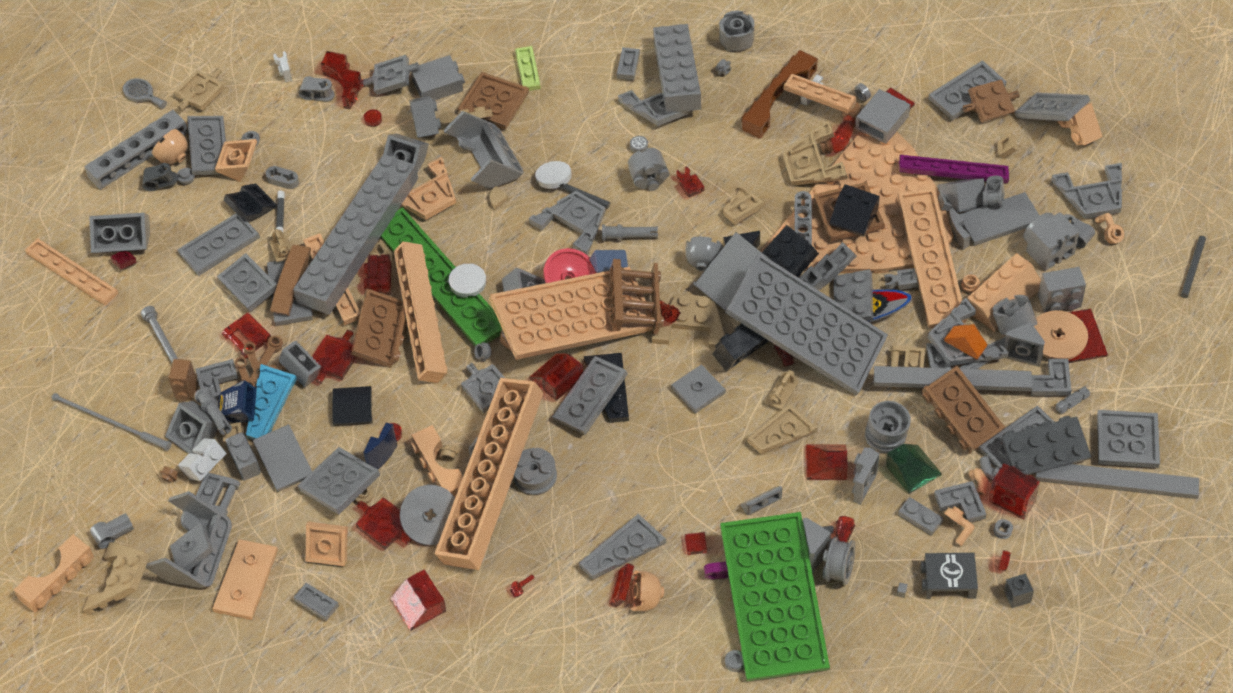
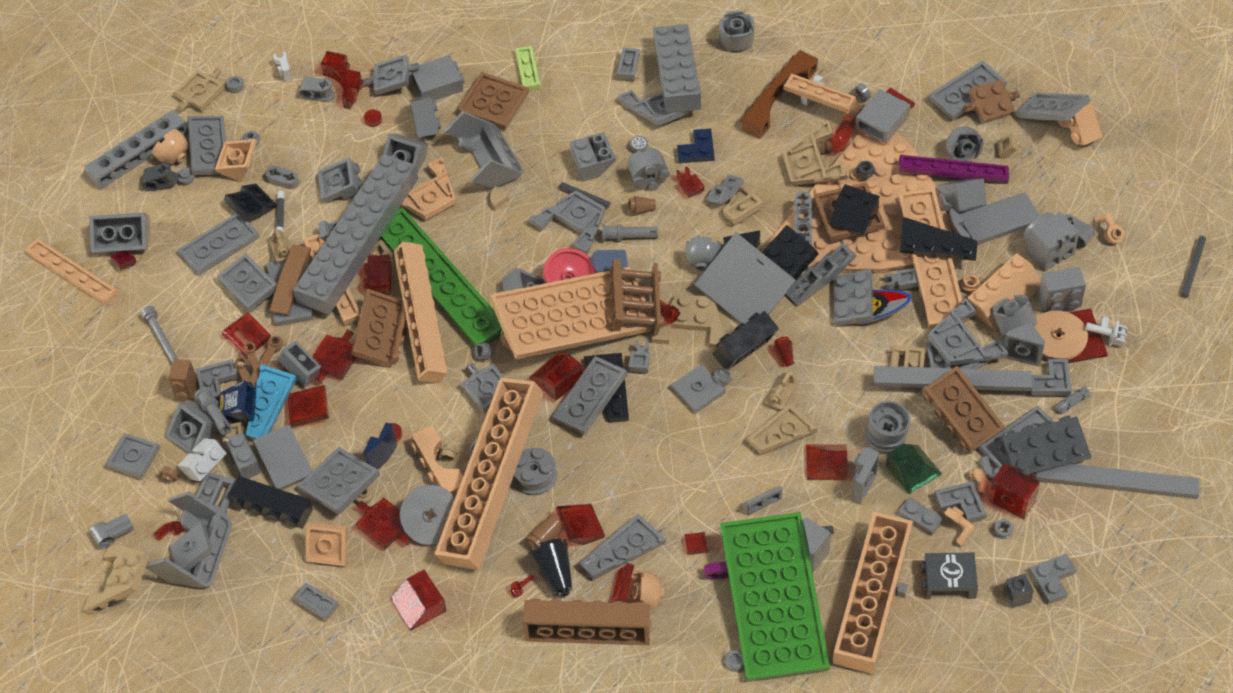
light nougat arch [14,534,94,613] -> none
light grey piece [52,393,172,451] -> none
light grey piece [123,78,167,109] -> none
light nougat plate [212,539,278,620] -> none
black slope [332,386,373,426] -> none
tan plate [439,106,493,124] -> none
white tile [449,264,486,297] -> none
white tile [535,161,572,189] -> none
light grey plate [715,59,731,76] -> none
light grey plate [725,253,888,395] -> none
light grey wheel [822,537,855,585] -> none
clear red cone [836,516,856,542] -> none
orange slope [944,324,987,360] -> none
light grey piece [983,176,1005,206] -> none
clear red tile [998,550,1011,572] -> none
light grey wing [1051,163,1122,219] -> none
light grey plate [1097,410,1160,468] -> none
none -> light grey plate [106,433,160,479]
none -> clear red arm [153,520,184,541]
none -> light grey tile [226,76,244,93]
none -> black brick [228,476,313,529]
none -> clear red plate [288,385,329,427]
none -> light grey plate [318,157,363,203]
none -> light grey tile [319,220,337,241]
none -> medium nougat brick [523,598,651,645]
none -> medium nougat piece [526,515,564,550]
none -> black cone [528,538,572,598]
none -> clear red slope [555,504,605,546]
none -> light grey slope [570,132,616,182]
none -> medium nougat cone [628,196,656,214]
none -> light grey plate [629,340,650,373]
none -> dark blue plate [677,128,715,164]
none -> light grey slope [706,175,744,204]
none -> light grey plate [713,368,732,386]
none -> light nougat brick [833,511,913,674]
none -> dark grey plate [856,161,875,178]
none -> black wing [900,217,977,261]
none -> light grey cylinder [946,127,984,162]
none -> light grey plate [1029,553,1076,605]
none -> white arm [1085,316,1128,347]

